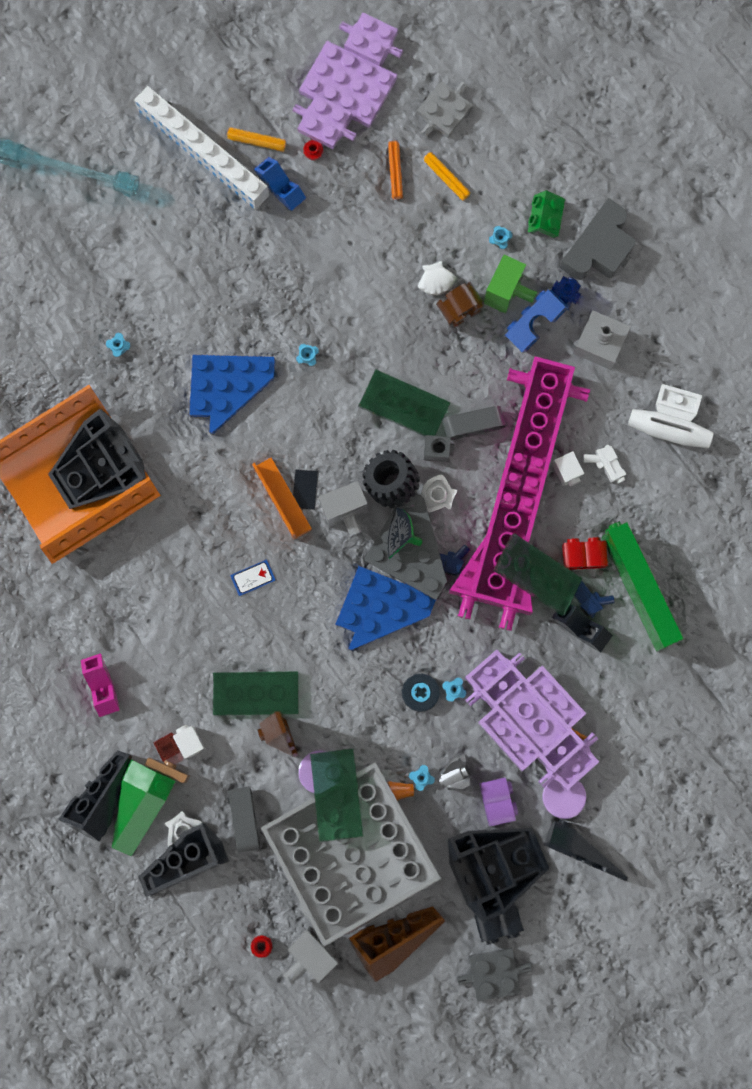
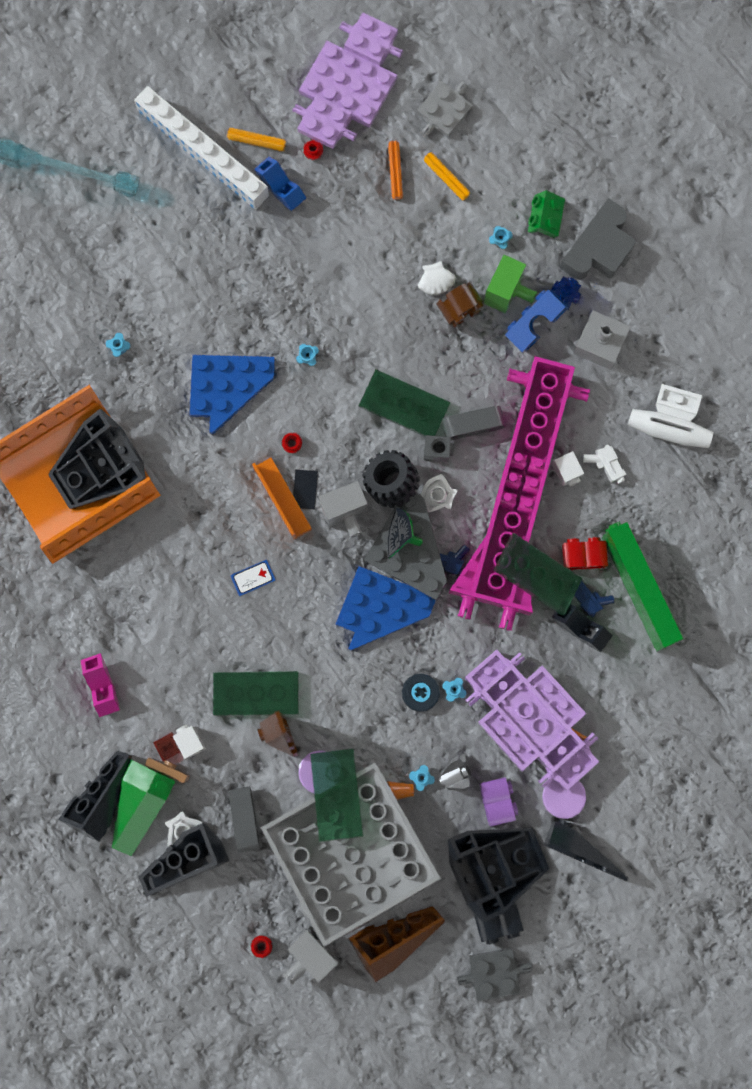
none -> red plate [282,433,302,453]

